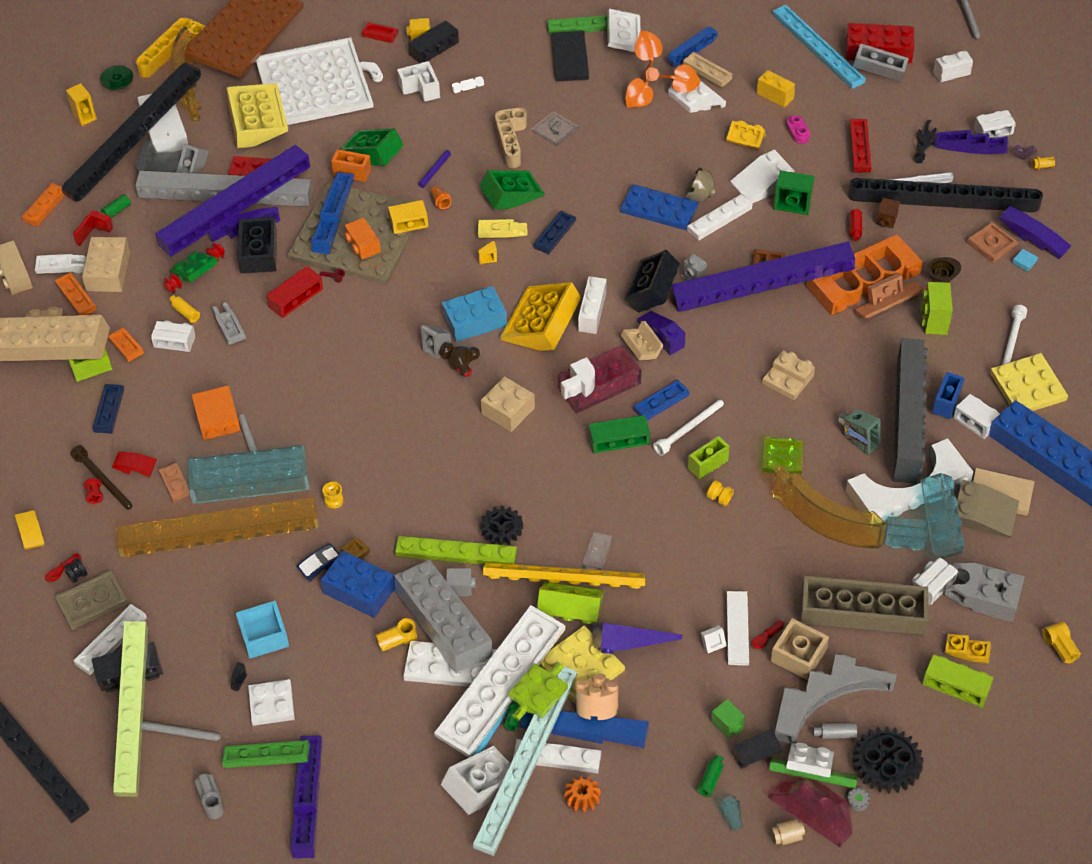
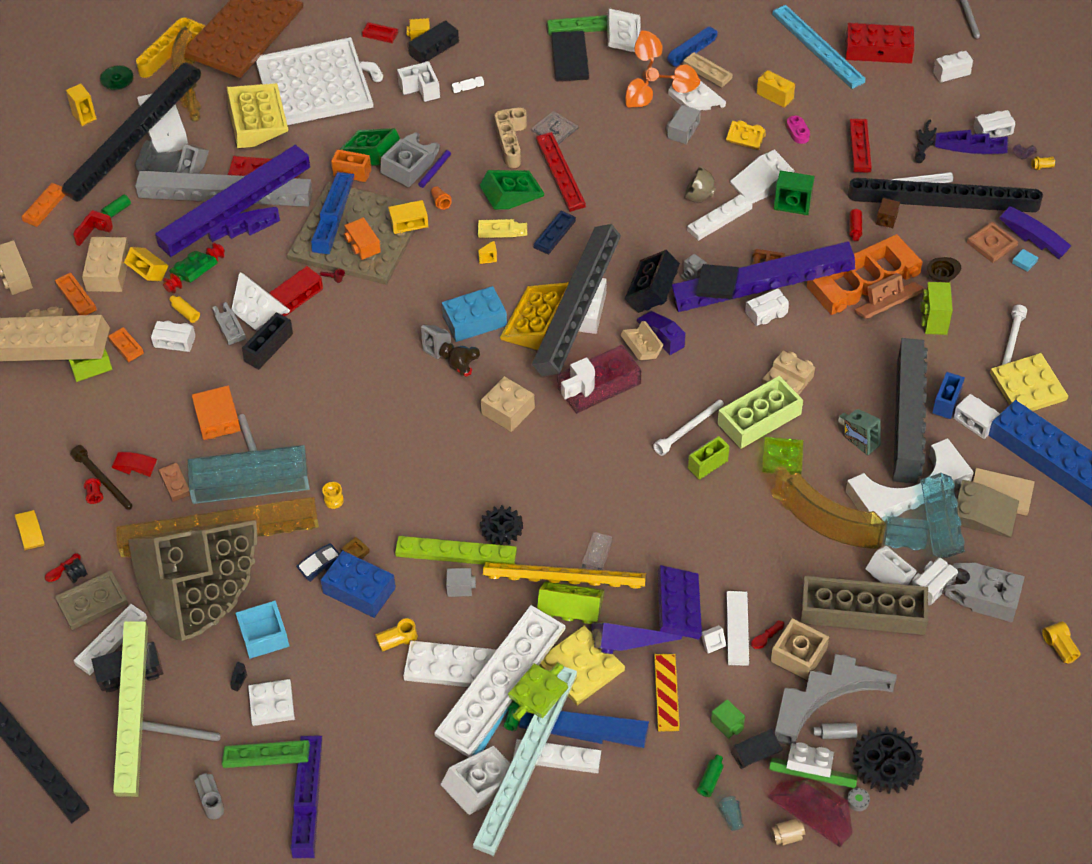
white hinge [35,254,86,274] -> none
dark blue tile [92,384,124,434] -> none
black brick [238,217,277,273] -> none
light grey brick [394,560,492,673] -> none
orange gear [564,775,601,814] -> none
light nougat brick [576,674,618,720] -> none
green brick [589,415,650,454] -> none
blue plate [621,184,698,231] -> none
blue tile [633,380,690,420] -> none
yellow wheel [707,480,734,506] -> none
light grey brick [853,44,909,82] -> none
lime brick [922,654,994,708] -> none
yellow slope [945,634,991,664] -> none
none -> yellow brick [124,247,169,281]
none -> dark tan brick [128,520,257,641]
none -> white wing [232,272,290,331]
none -> black brick [242,312,293,370]
none -> light grey brick [380,132,440,187]
none -> dark grey brick [532,224,621,376]
none -> red tile [536,132,586,212]
none -> tile [654,654,679,731]
none -> dark purple plate [658,565,702,640]
none -> light grey brick [666,105,701,144]
none -> black tile [696,264,739,299]
none -> yellowish green brick [718,376,803,449]
none -> white brick [745,289,789,326]
none -> white brick [866,546,917,585]

